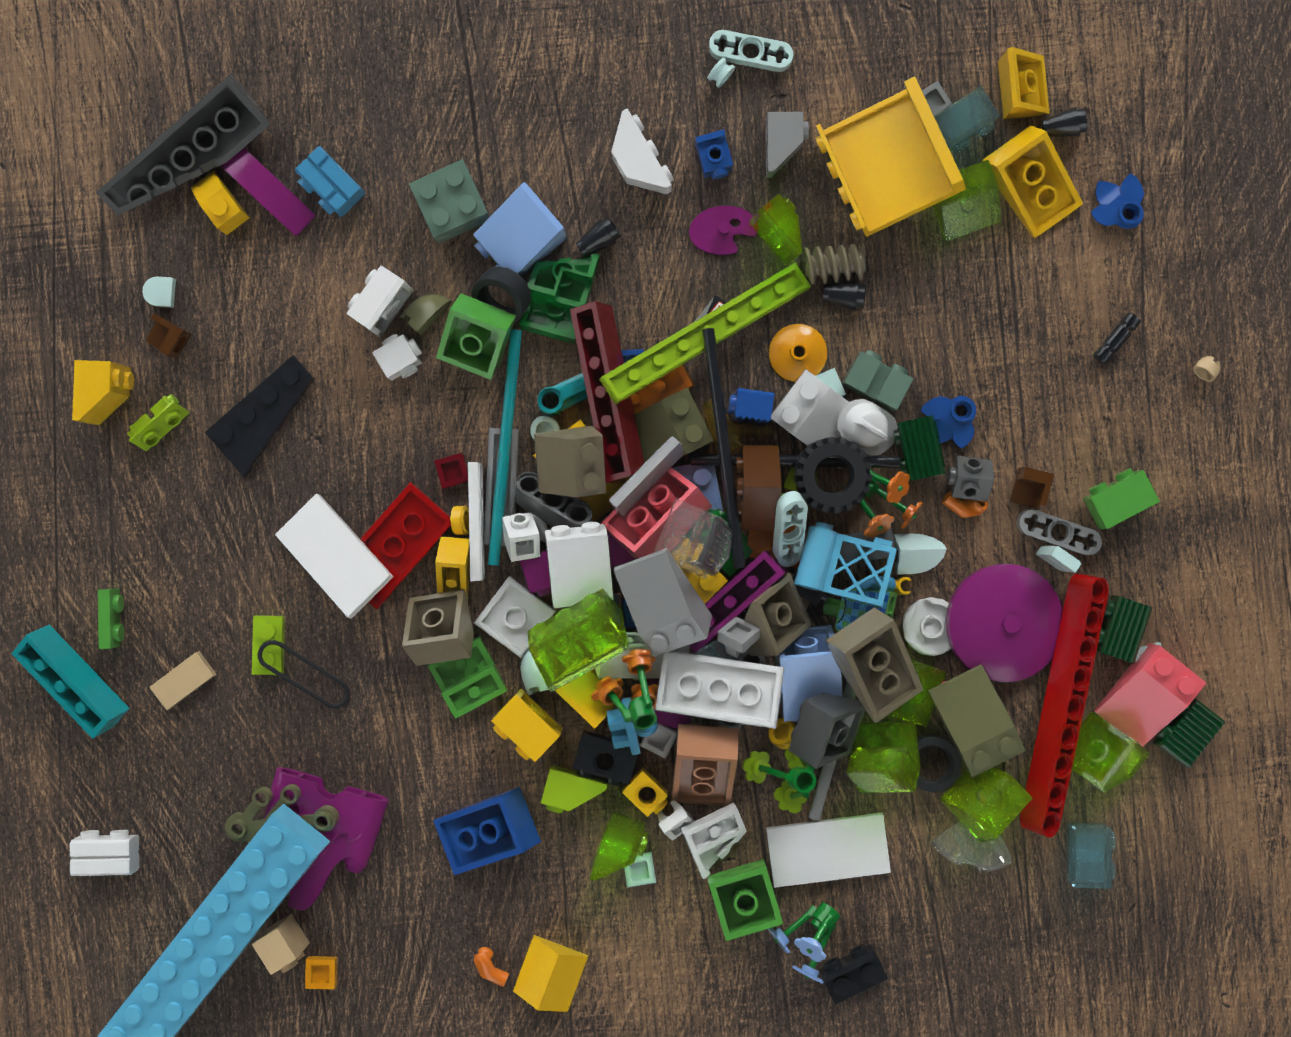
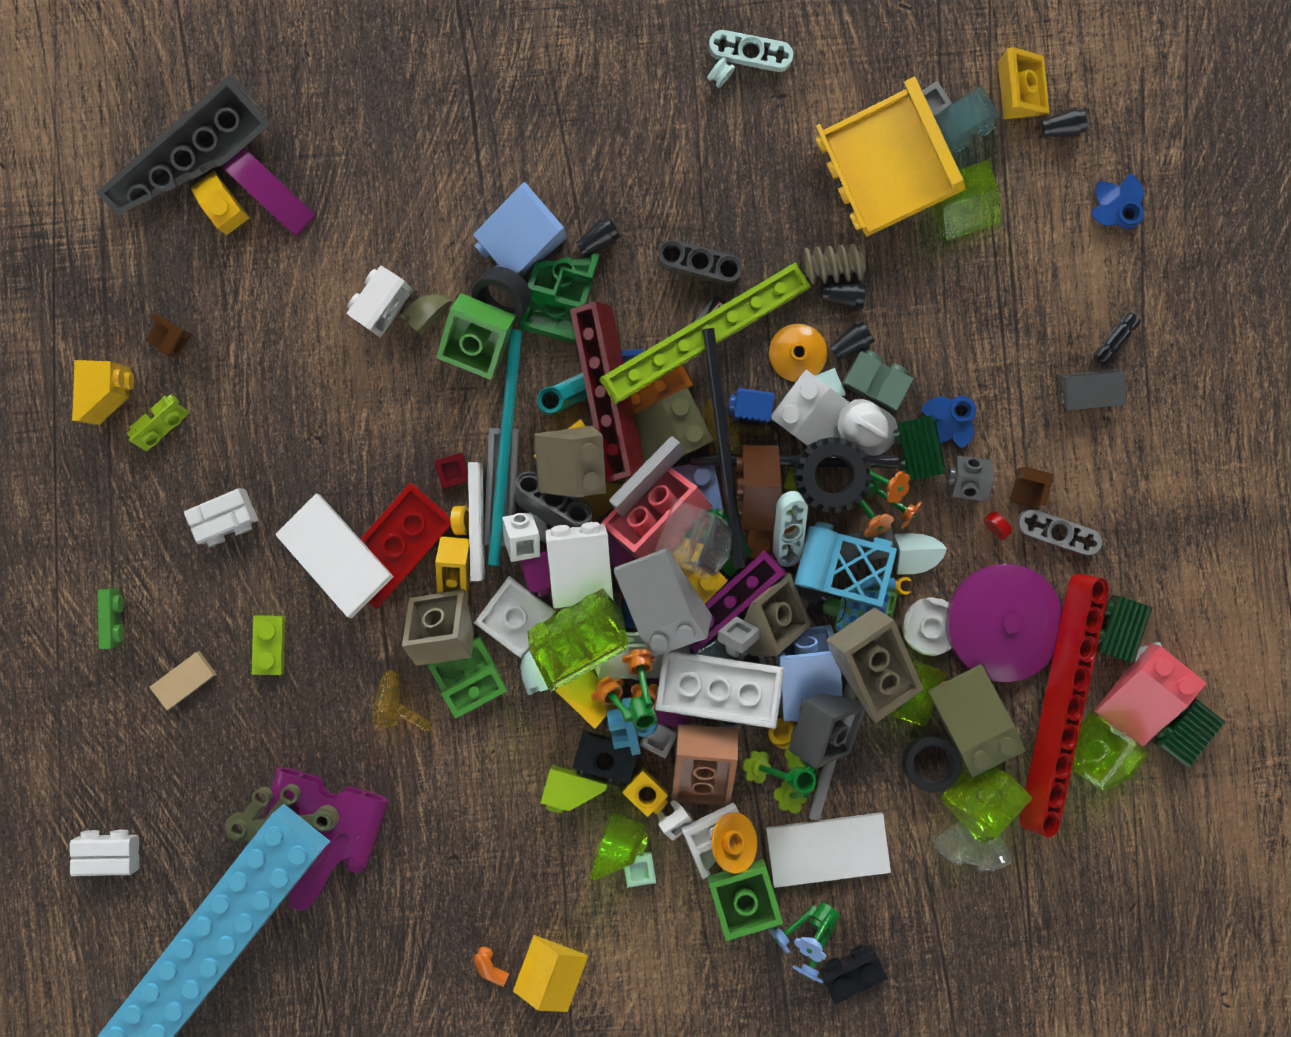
teal brick [11,624,130,739] -> none
light aqua tile [142,276,176,308] -> none
black wing [205,355,315,477] -> none
tan brick [252,913,310,975] -> none
black piece [258,640,350,708] -> none
dark azure brick [295,146,365,217] -> none
light orange tile [305,956,337,989] -> none
white brick [372,334,422,381] -> none
sand green brick [409,159,490,244] -> none
blue slope [433,786,541,875] -> none
yellow brick [491,689,563,762] -> none
light aqua tile [530,416,560,441] -> none
white slope [611,108,674,194] -> none
magenta piece [689,205,758,255] -> none
blue brick [695,129,733,180] -> none
clear neon green slope [748,194,802,267] -> none
light grey slope [766,112,809,178] -> none
clear neon green slope [846,722,921,793] -> none
orange arm [941,491,988,518] -> none
yellow slope [982,125,1083,238] -> none
light aqua tile [1036,546,1081,573] -> none
clear light blue brick [1067,823,1116,889] -> none
bright green brick [1082,468,1160,529] -> none
tan hinge [1193,356,1221,382] -> none
none -> white brick [184,488,258,547]
none -> clear yellow piece [372,670,432,732]
none -> dark grey beam [658,240,742,286]
none -> light orange dish [712,812,757,873]
none -> black cone [830,322,875,361]
none -> red tile [983,512,1012,540]
none -> dark grey hinge [1058,369,1126,410]

